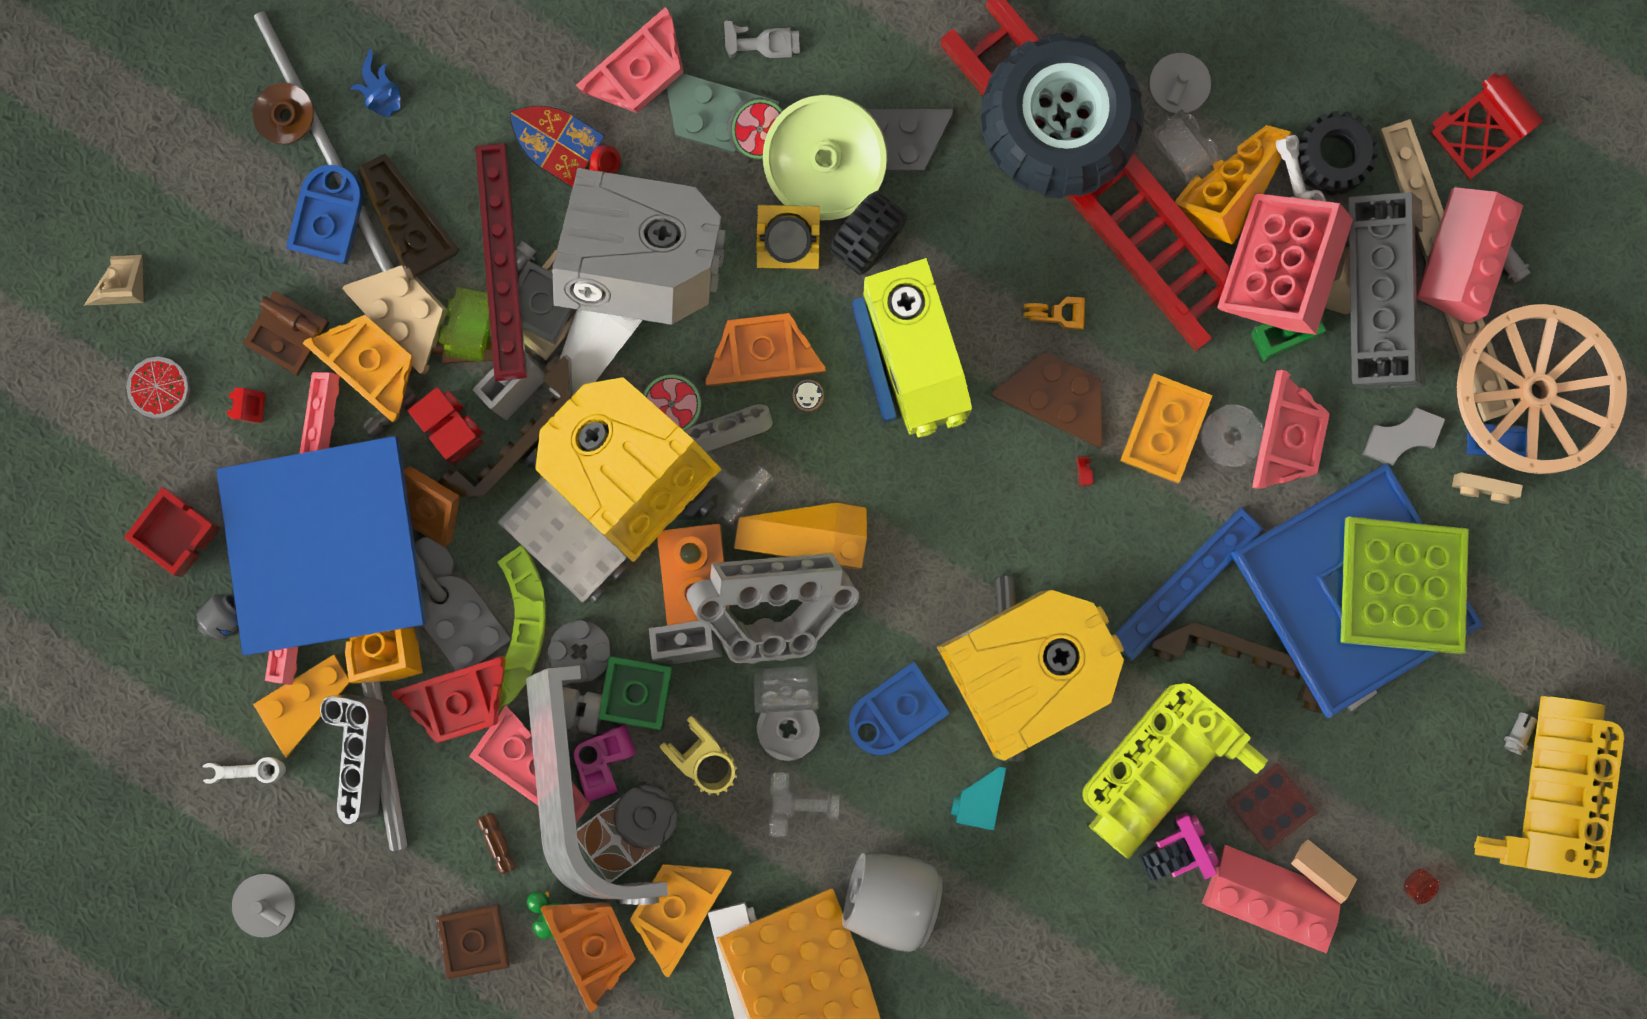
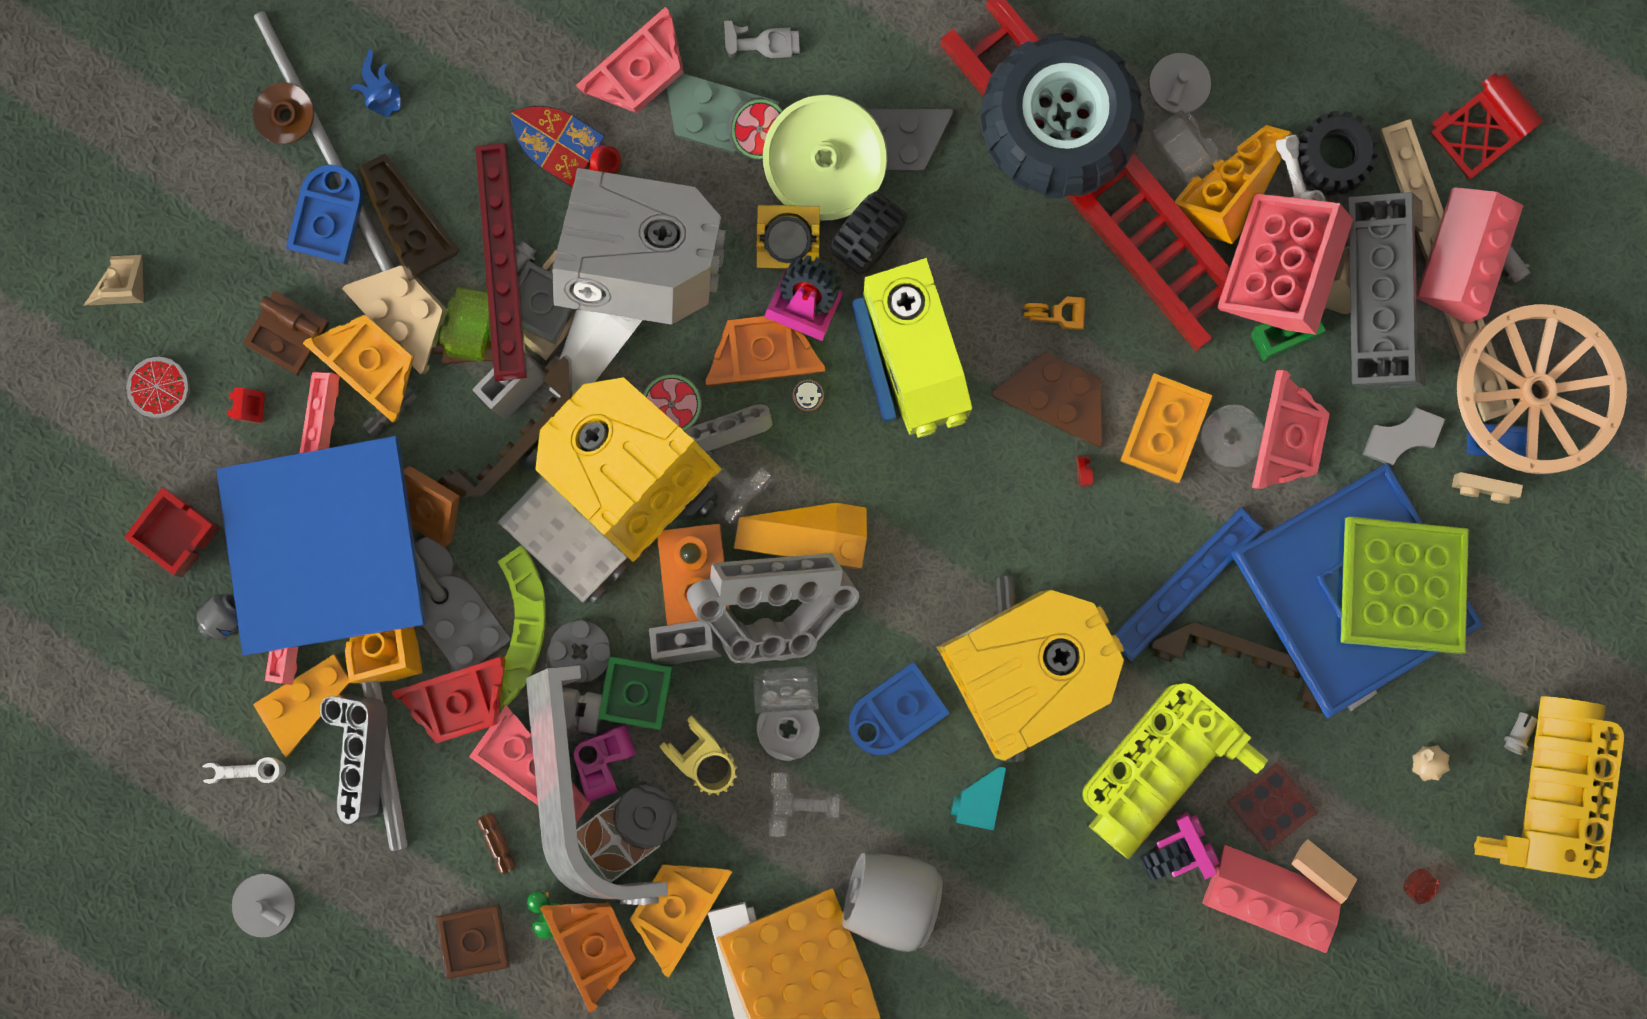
red piece [407,387,484,466] -> none
none -> plate [764,256,844,341]
none -> tan piece [1412,745,1450,781]

